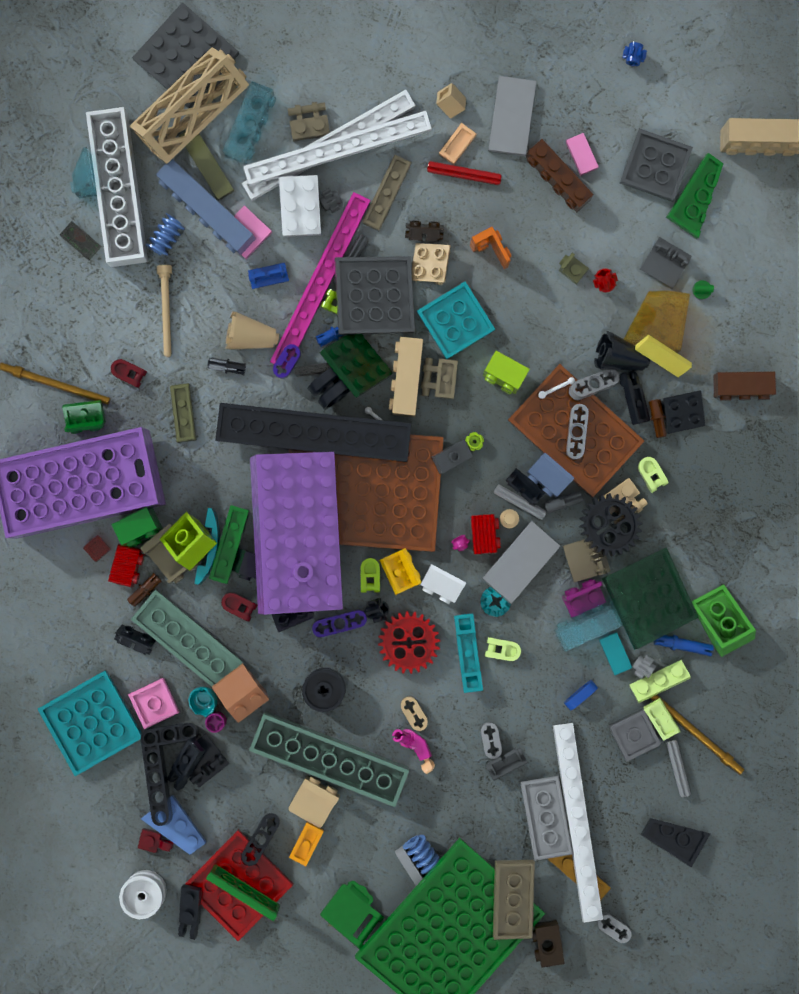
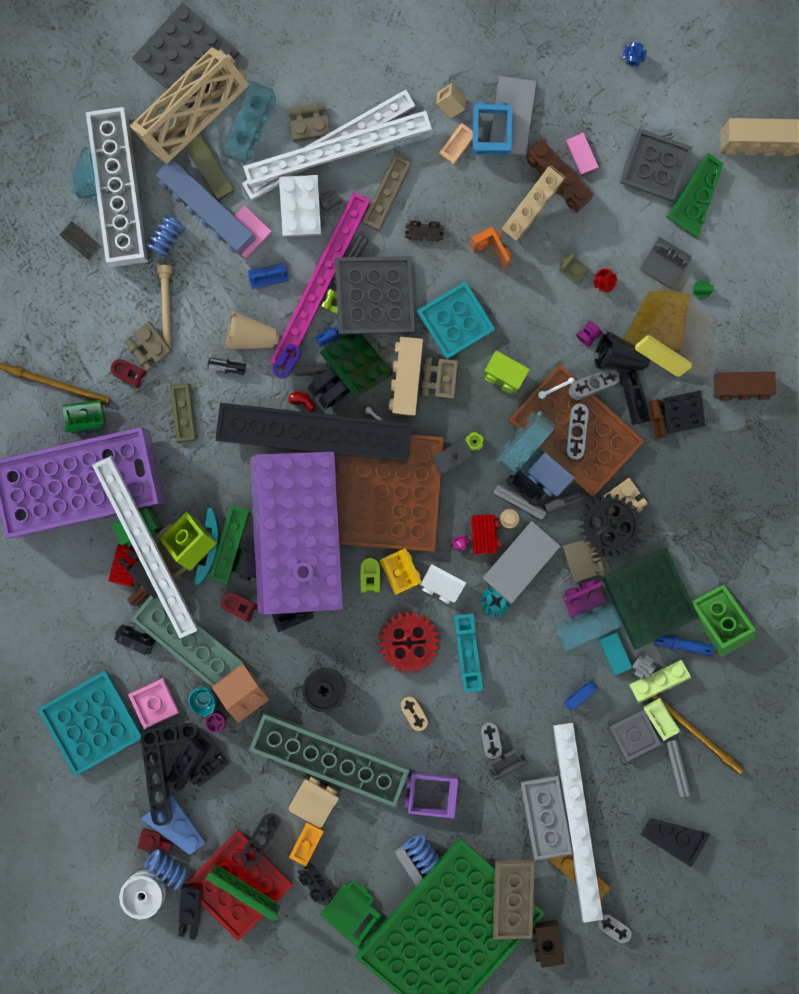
clear red tile [83,535,111,562] -> none
dark purple beam [312,610,367,637] -> none
black gear [365,598,389,623] -> none
dark pink arm [392,729,435,774] -> none
tan hinge [412,243,451,285] -> none
red axle [427,161,502,185] -> none
yellowish green plate [485,637,521,661] -> none
yellowish green plate [638,457,669,493] -> none
none -> white plate [92,456,198,638]
none -> black hinge [118,548,158,599]
none -> dark tan plate [125,321,173,371]
none -> medium blue piece [143,849,187,891]
none -> red arm [288,392,316,412]
none -> black hinge [297,863,332,903]
none -> medium lavender window [404,772,458,818]
none -> dark azure window [472,102,512,156]
none -> clear light blue wedge [496,410,558,476]
none -> tan brick [502,166,567,241]
none -> magenta wheel [576,321,603,348]

